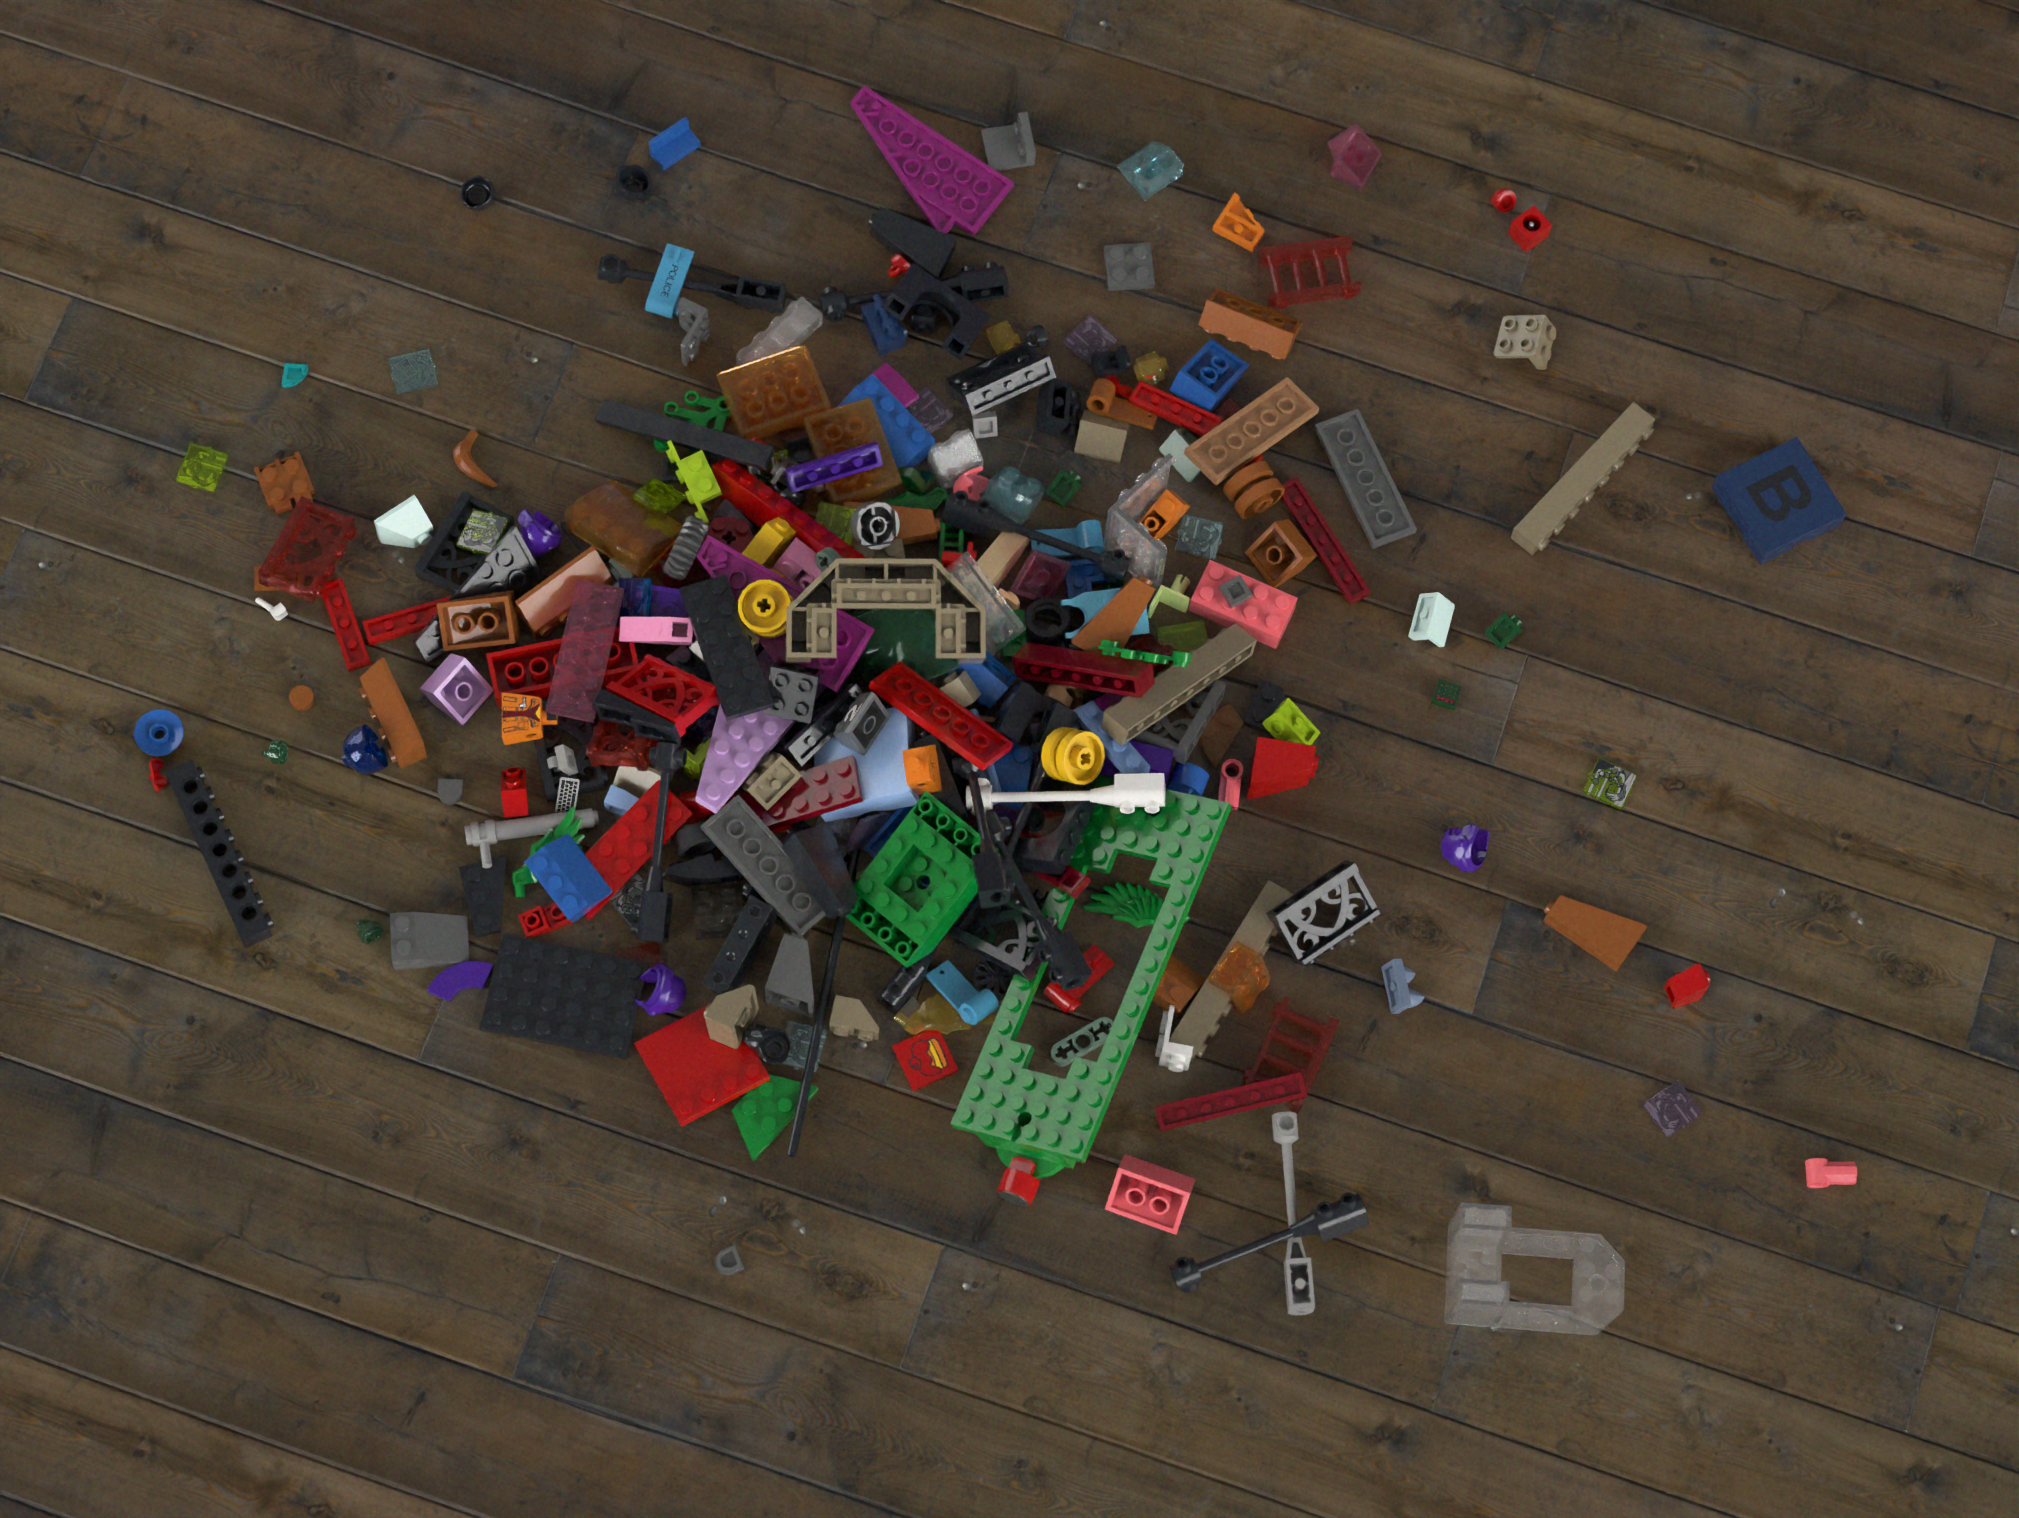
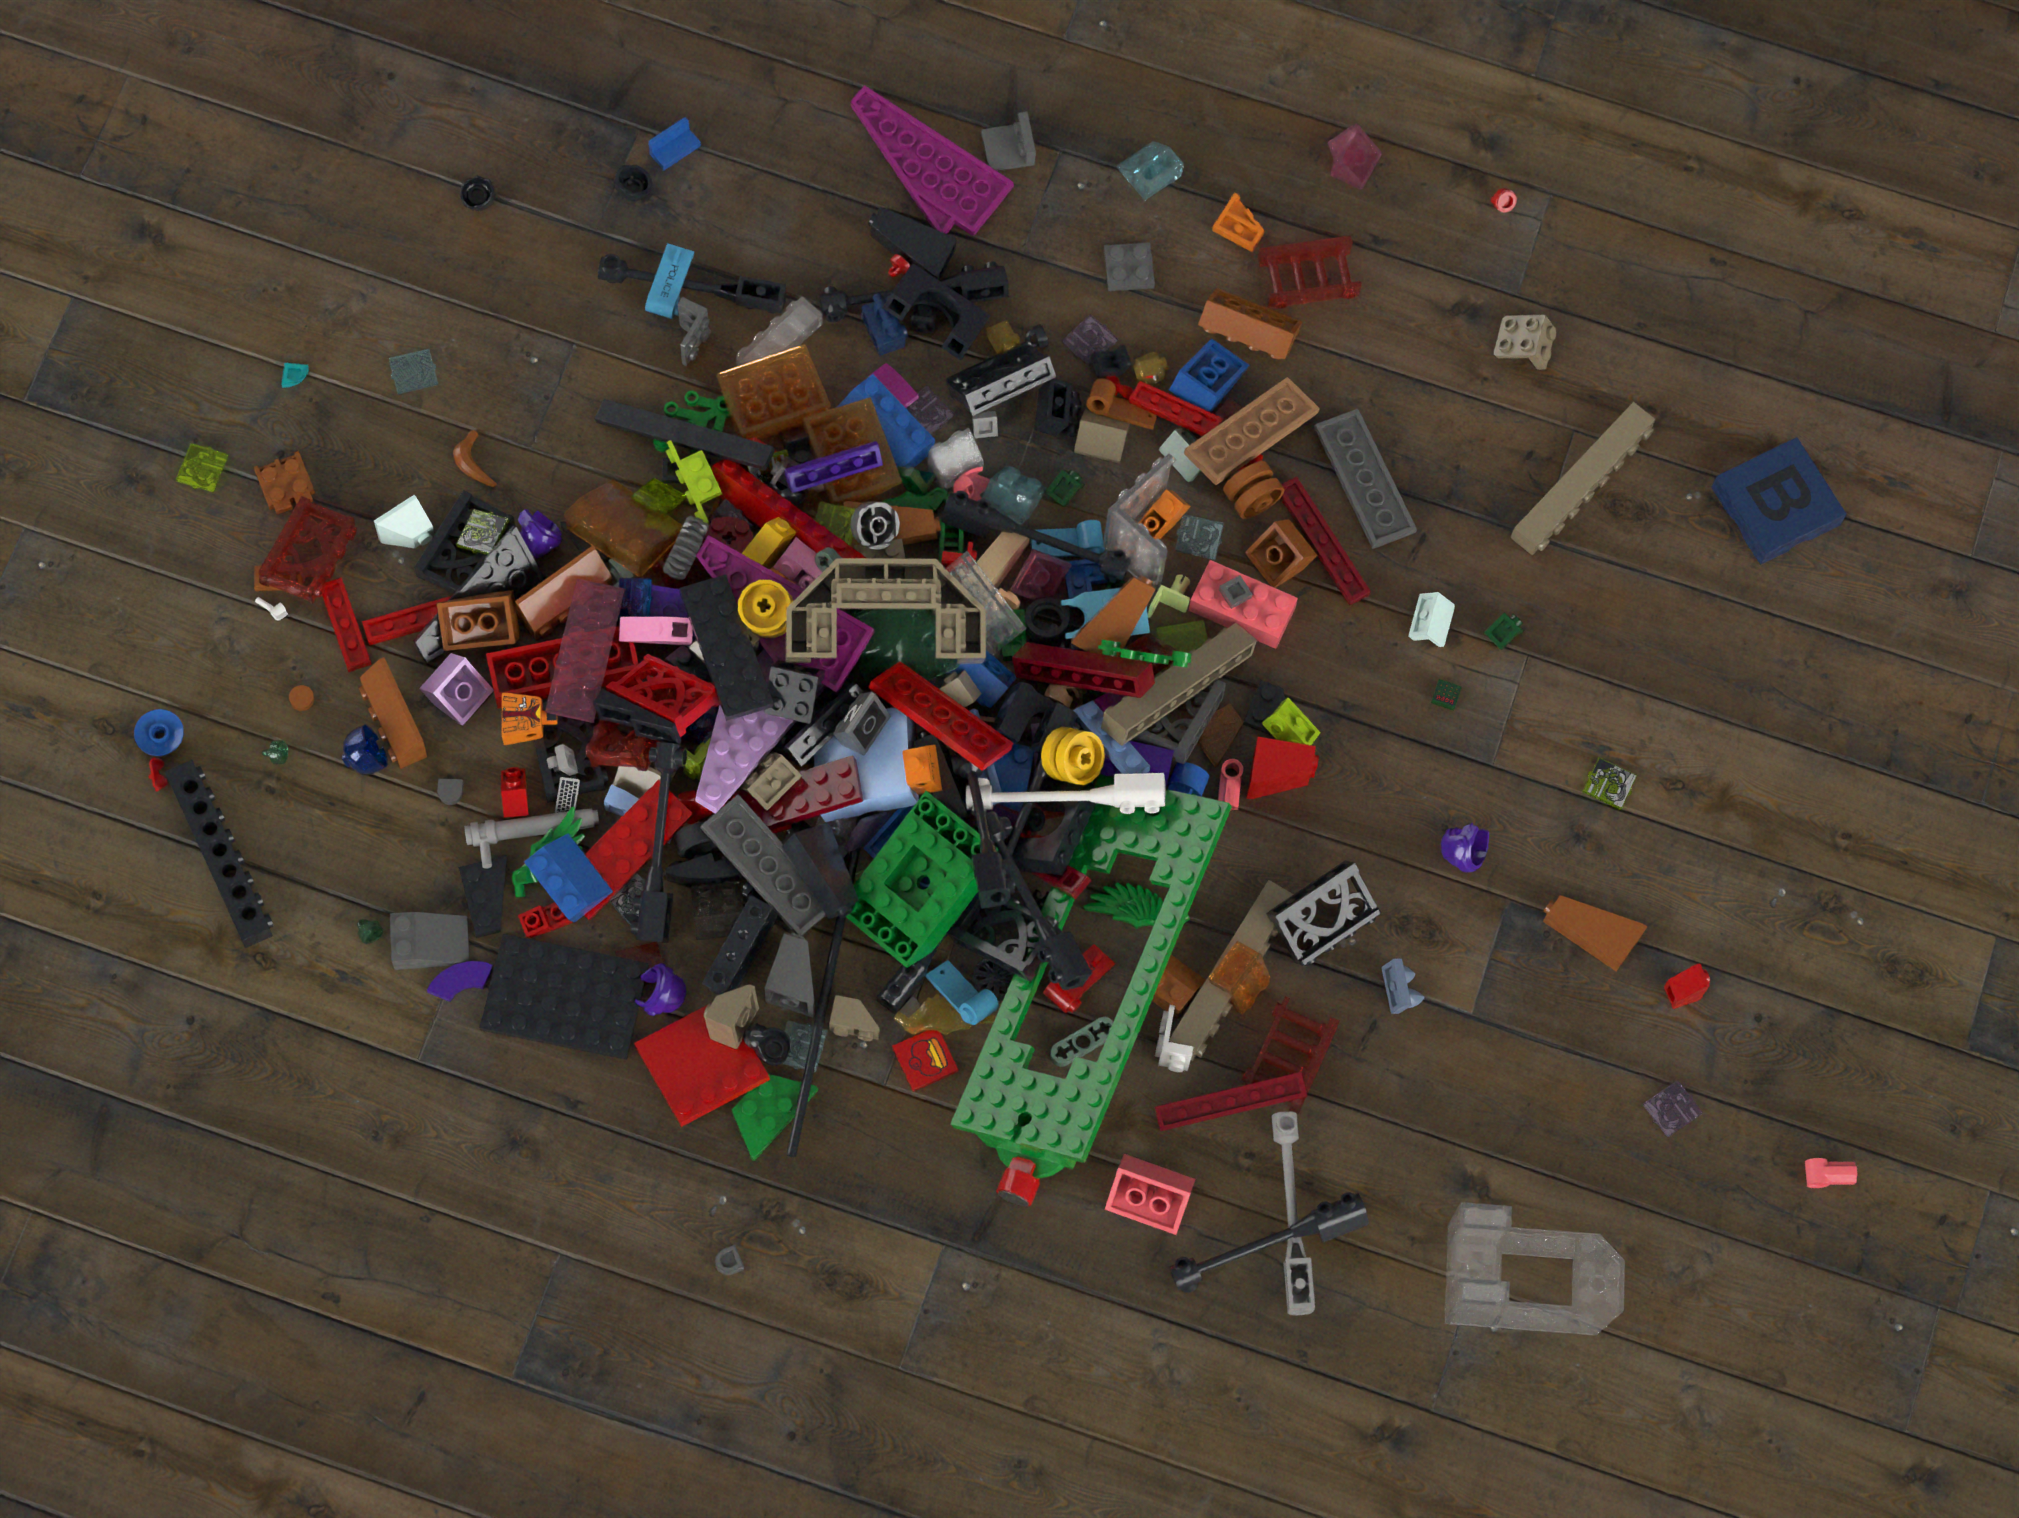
red piece [1508,205,1552,253] -> none

